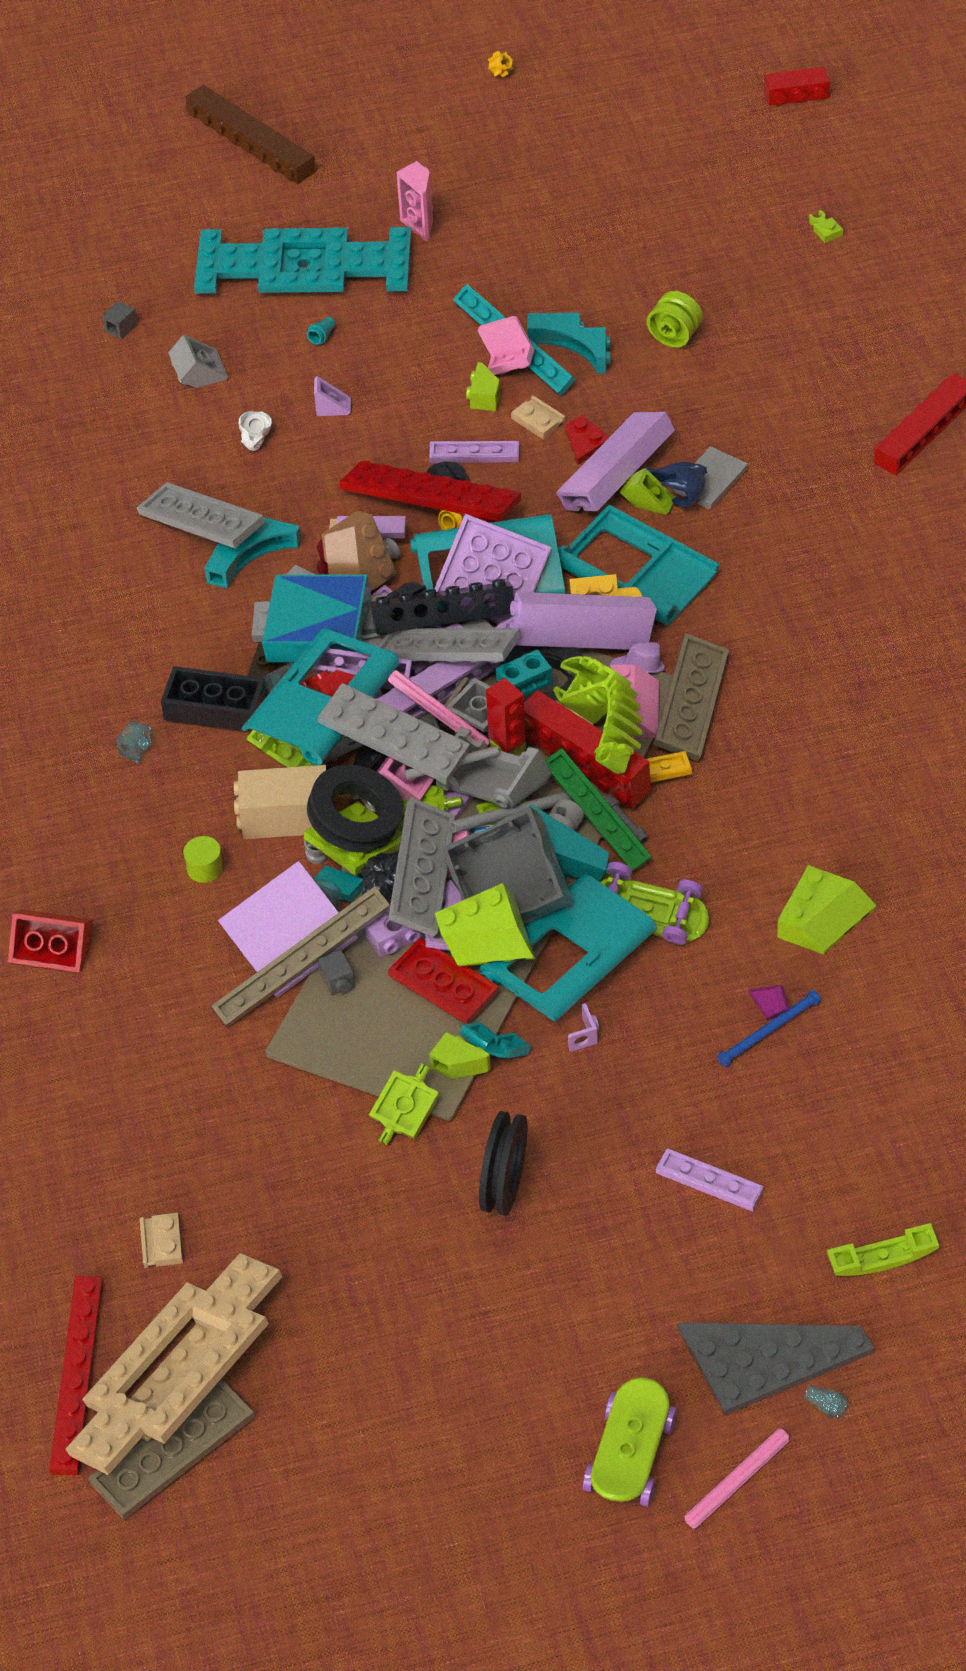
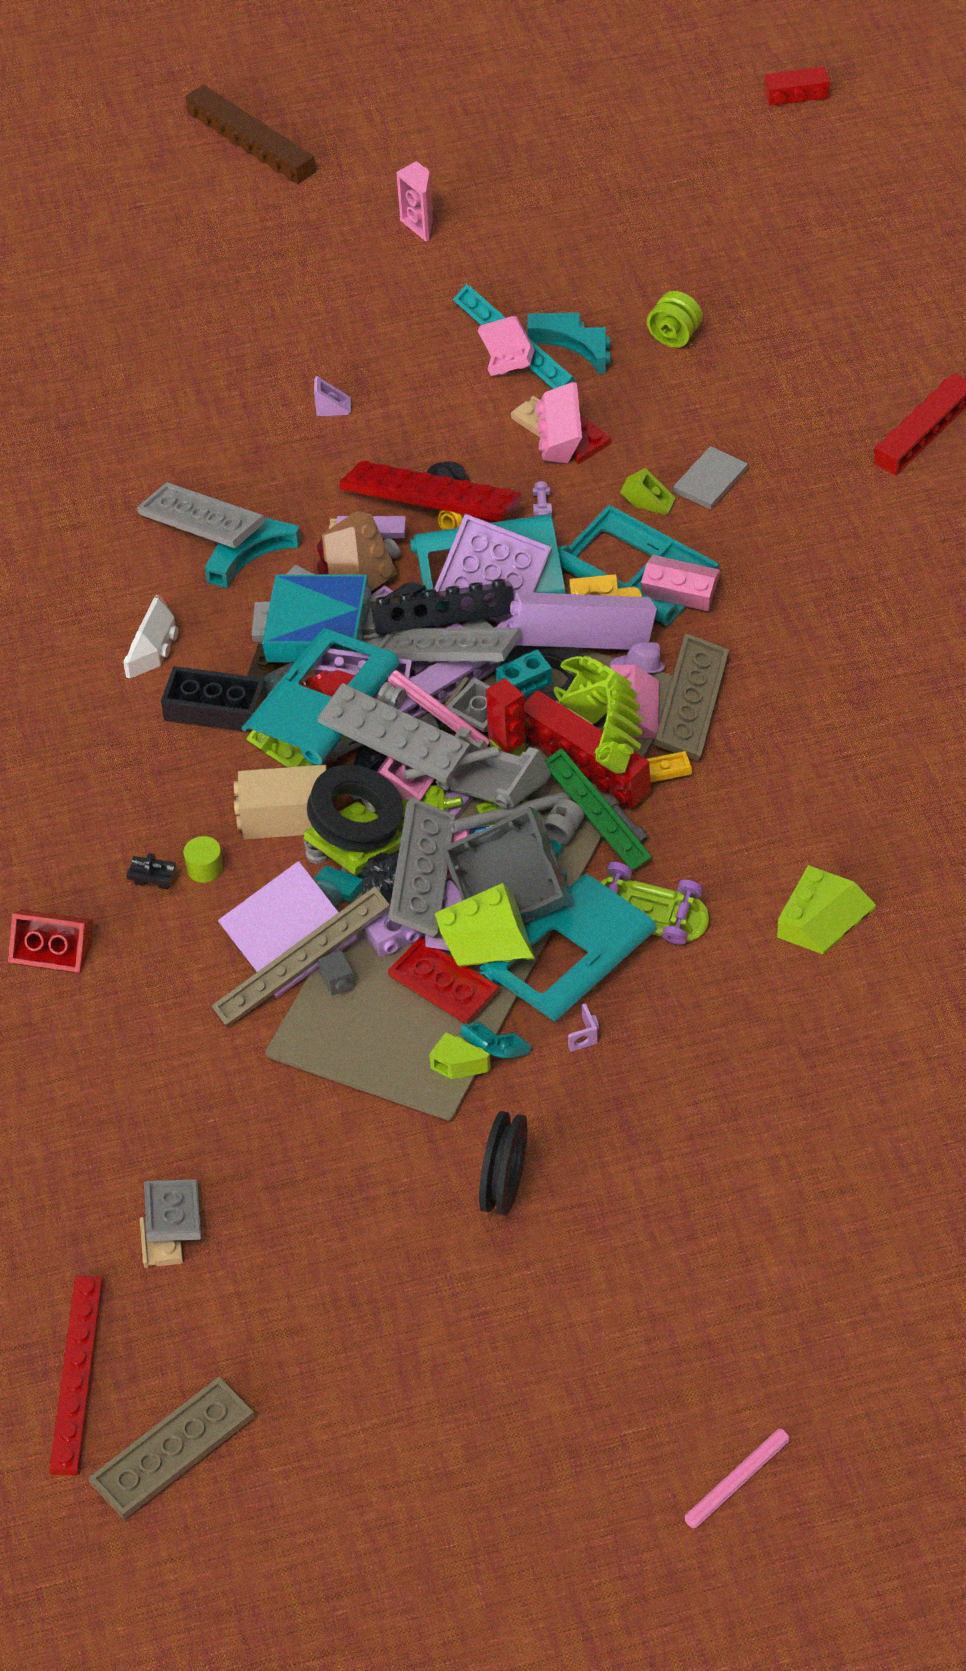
tan piece [66,1253,282,1475] -> none
dark grey brick [102,301,137,340] -> none
clear light blue brick [116,720,152,763] -> none
light grey slope [168,335,228,388] -> none
teal piece [194,227,411,294] -> none
white hair [238,411,272,451] -> none
teal cone [307,317,336,345] -> none
lime plate [369,1063,440,1146] -> none
lavender tile [429,441,519,463] -> none
lime slope [466,362,500,411] -> none
yellow gear [488,51,513,77] -> none
teal slope [529,805,609,881] -> none
lavender brick [556,412,675,511] -> none
lime piece [583,1377,677,1507] -> none
dark blue hair [643,462,708,507] -> none
lavender tile [656,1148,764,1212] -> none
dark grey wing [677,1322,874,1416] -> none
blue bar [717,990,821,1067] -> none
magenta piece [748,985,789,1020] -> none
clear light blue cone [804,1385,848,1418] -> none
lime plate [809,210,843,243] -> none
lime slope [827,1223,939,1276] -> none
none -> white wedge [123,595,178,678]
none -> black hips [126,853,176,890]
none -> light grey tile [144,1179,201,1241]
none -> light grey wheel [377,682,406,710]
none -> lavender bar [533,481,552,516]
none -> bright pink slope [535,382,582,463]
none -> bright pink slope [641,555,720,611]

